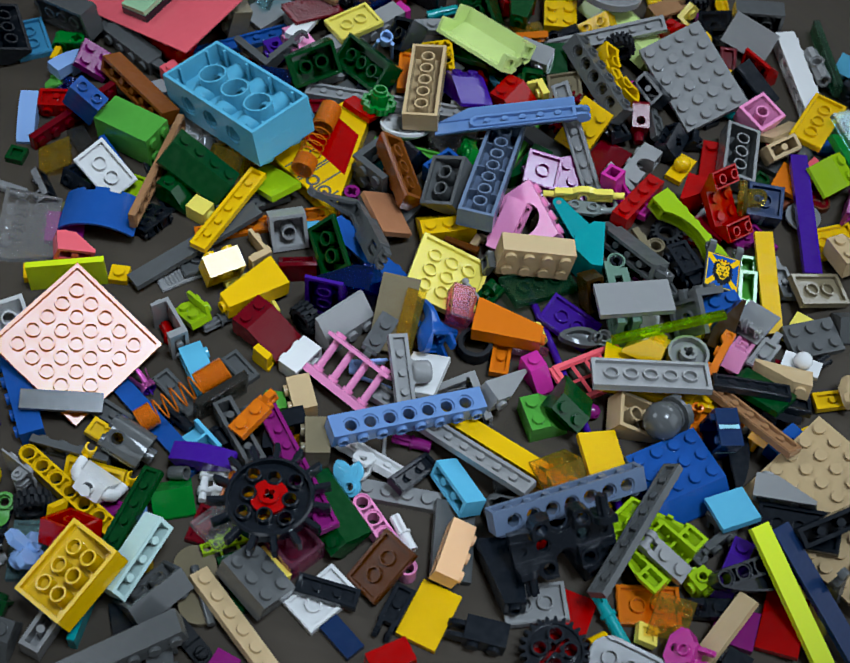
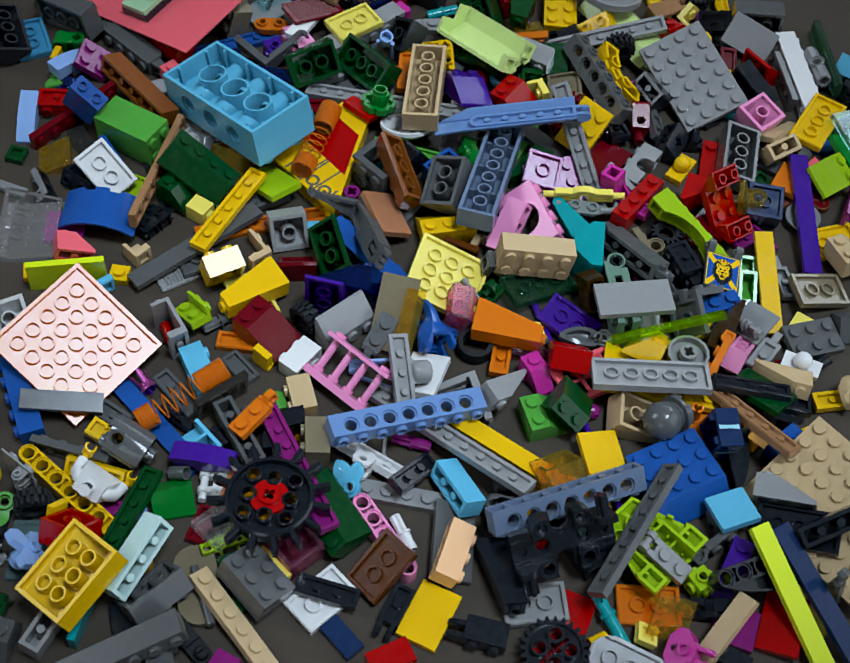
none -> medium azure tile [96,273,115,292]
none -> tan panel [122,243,152,268]
none -> orange tile [215,330,253,354]
none -> orange plate [254,18,288,35]
none -> red slope [547,340,593,377]
none -> dark grey plate [767,51,799,111]

